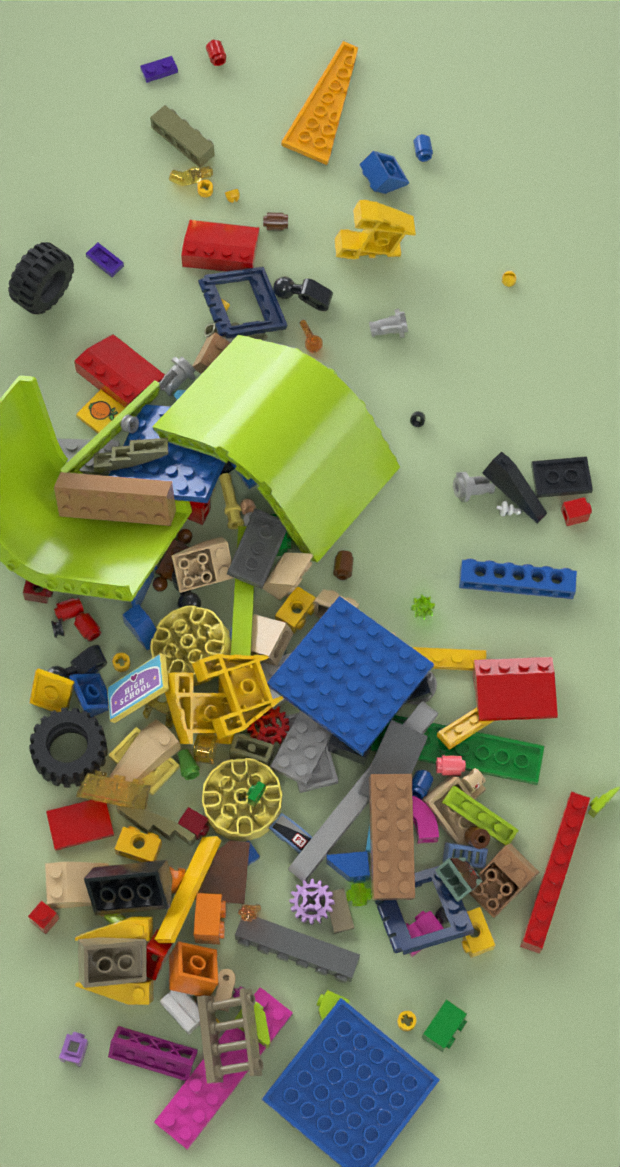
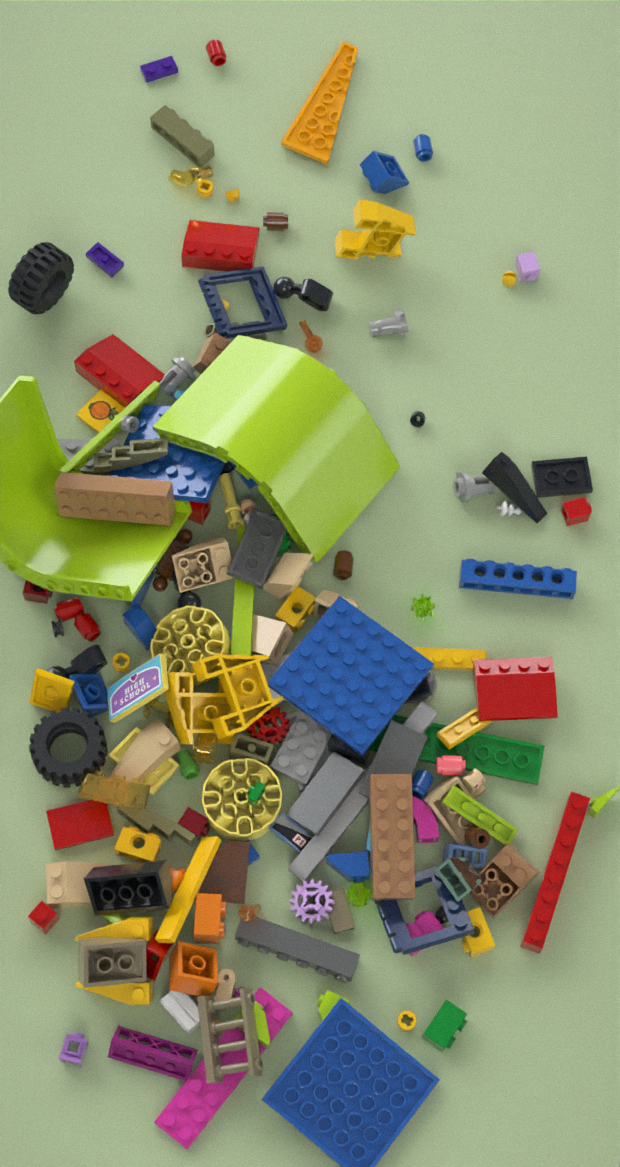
none -> tile [286,751,366,836]
none -> lavender brick [515,251,540,282]

